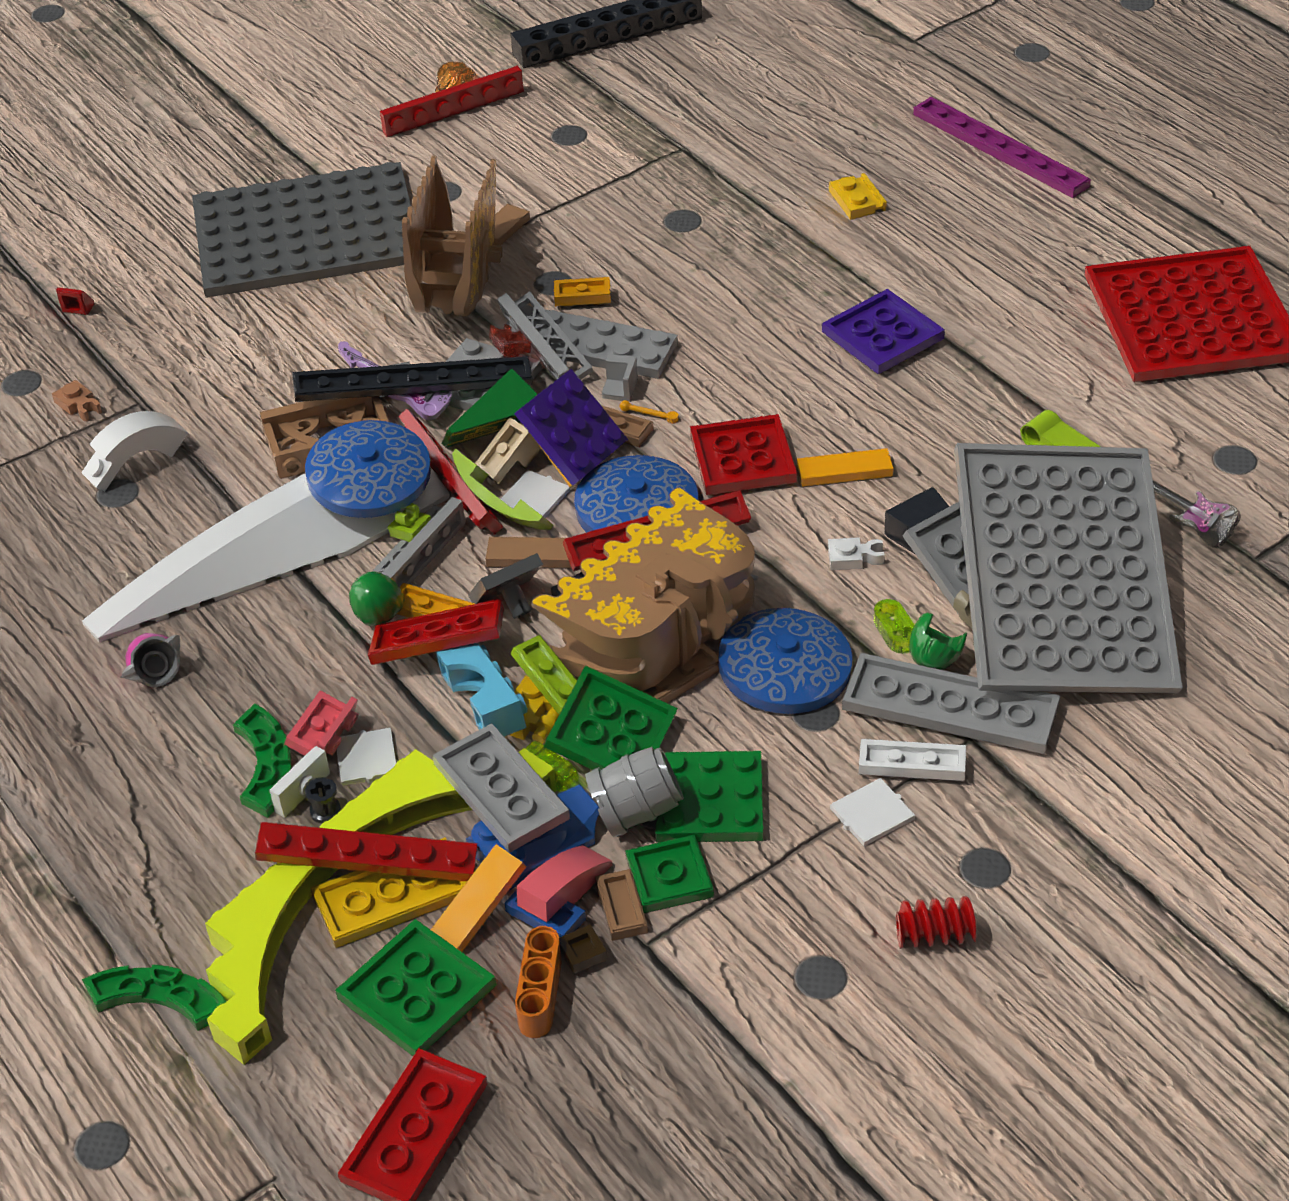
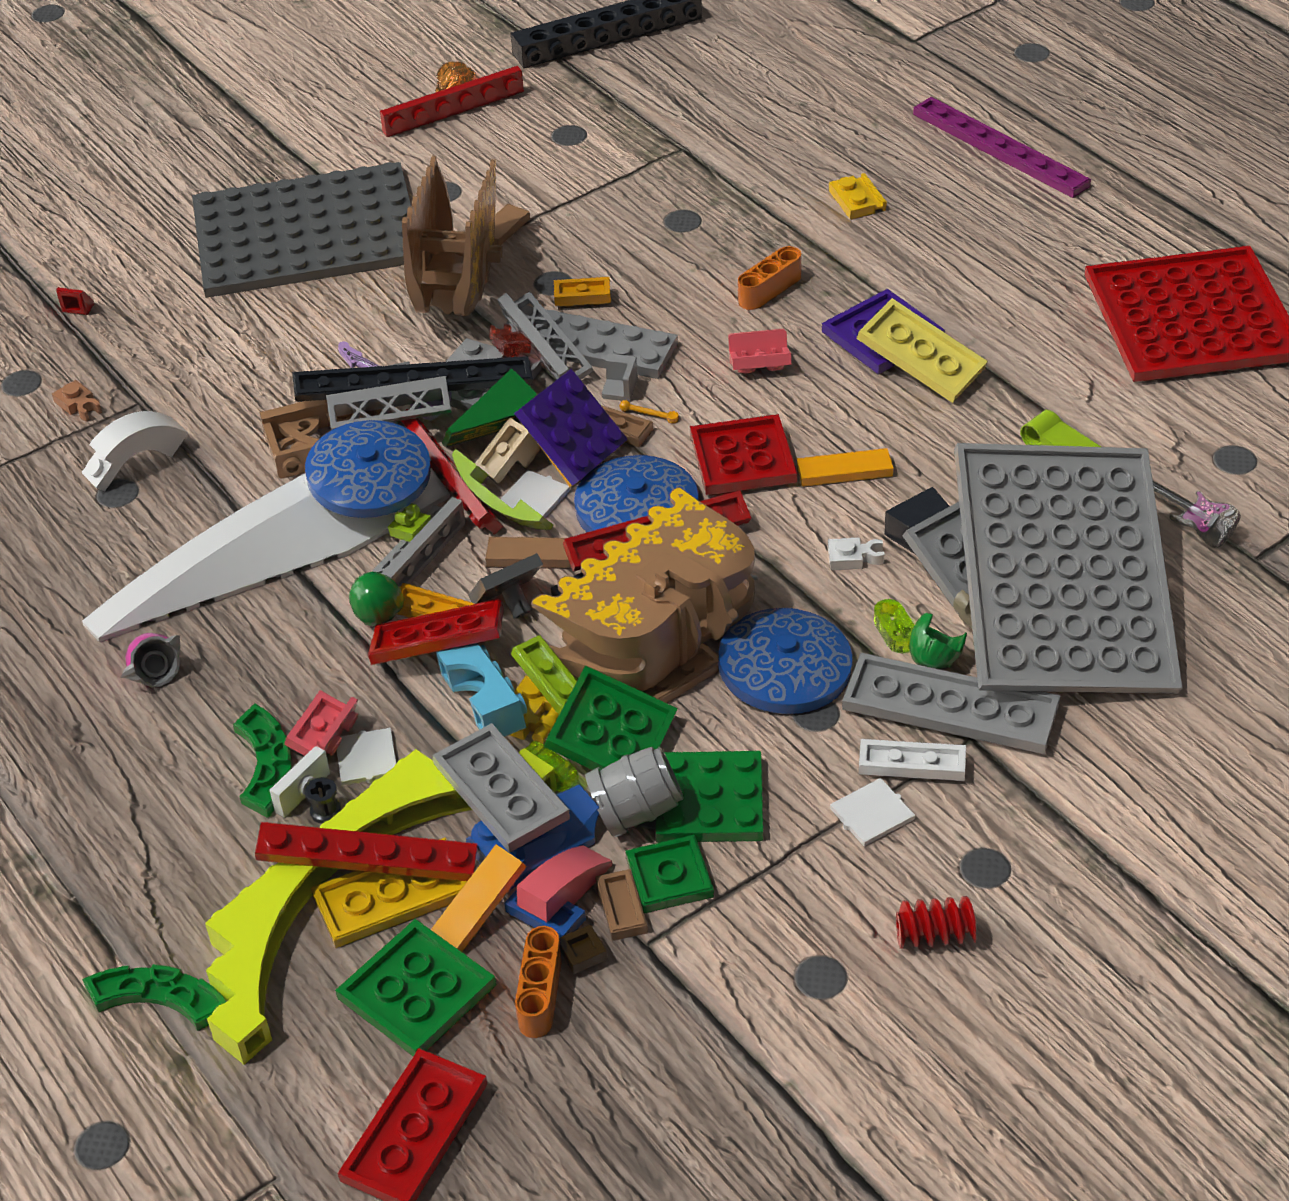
none -> light grey fence [326,376,452,430]
none -> coral bracket [728,329,792,373]
none -> orange beam [738,246,802,310]
none -> light yellow plate [857,298,988,403]

